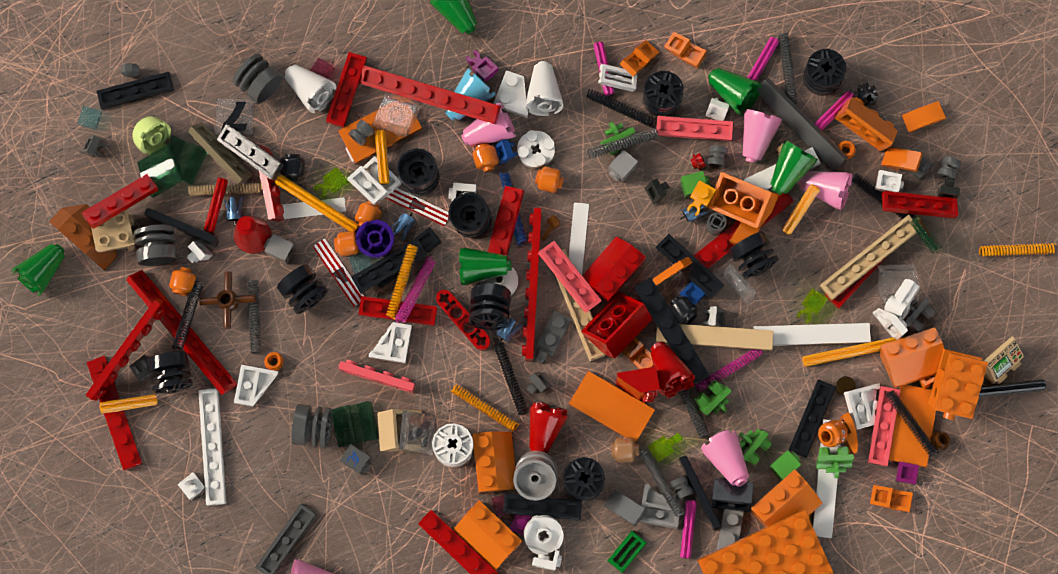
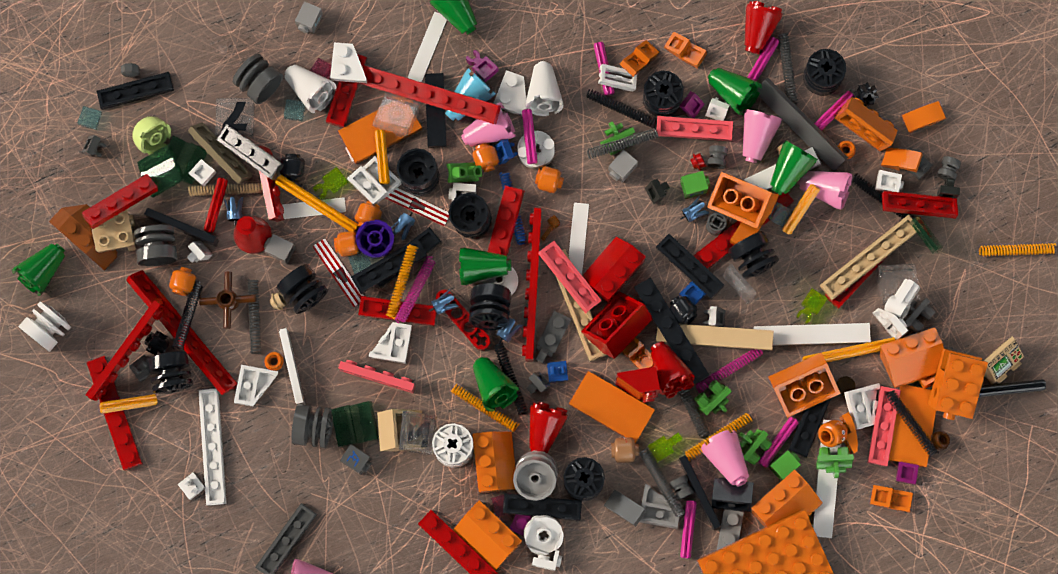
dark grey wheel [348,120,375,146] -> none
green tile [607,531,647,573] -> none
orange tile [653,257,692,285] -> none
light orange plate [687,180,716,216] -> none
none -> white wheel [18,302,71,352]
none -> black gear [144,331,169,355]
none -> white tile [189,159,217,186]
none -> tan plate [270,292,287,310]
none -> white tile [279,328,306,405]
none -> clear light blue tile [284,99,305,121]
none -> light grey brick [295,1,323,34]
none -> white wing [330,42,367,83]
none -> white sticker [408,12,447,82]
none -> black tile [425,73,447,148]
none -> flat silver piece [429,289,459,315]
none -> bright green hips [447,162,482,183]
none -> green cone [473,357,519,412]
none -> dark pink axle [522,109,538,164]
none -> blue tile [547,361,568,383]
none -> magenta plate [680,91,705,119]
none -> light orange piece [685,413,753,461]
none -> red cone [744,1,783,55]
none -> dark pink axle [759,417,798,468]
none -> clear light blue tile [768,202,793,227]
none -> orange slope [768,353,840,418]

